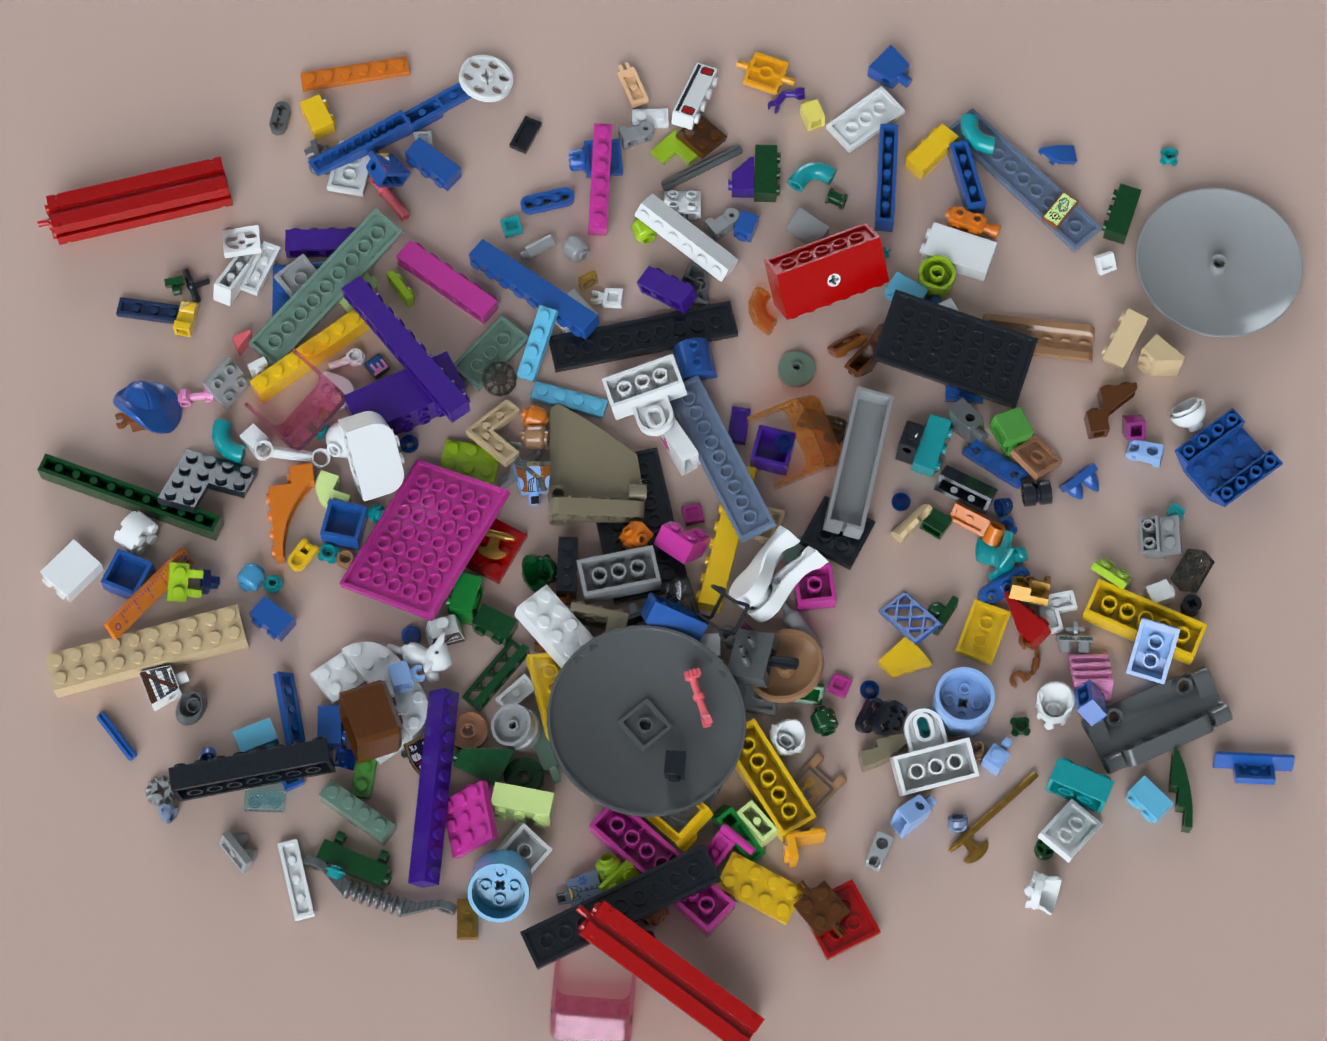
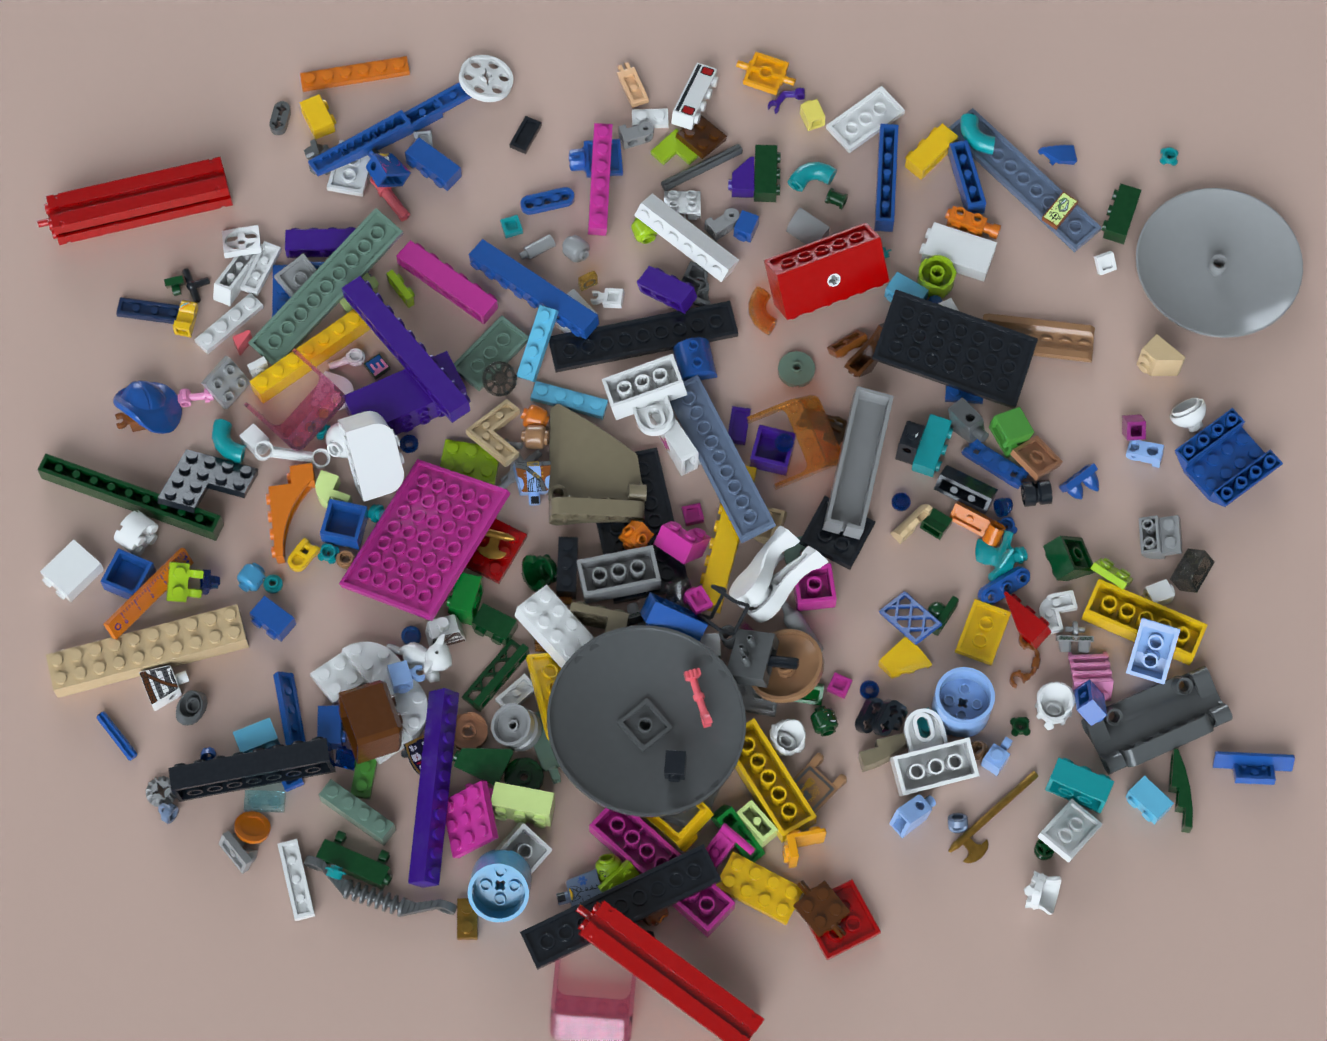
light grey leg [864,831,894,872] -> none
blue torso [867,45,913,89] -> none
pearl gold slope [1009,576,1051,606] -> none
reddish brown arch [1084,382,1137,439] -> none
tan wedge [1101,308,1149,371] -> none
teal plate [1166,502,1186,520] -> none
black wheel [1180,594,1202,618] -> none
none -> white plate [194,293,264,354]
none -> orange piece [234,811,271,844]
none -> dark pink bracket [683,585,713,615]
none -> dark green slope [1043,535,1095,581]

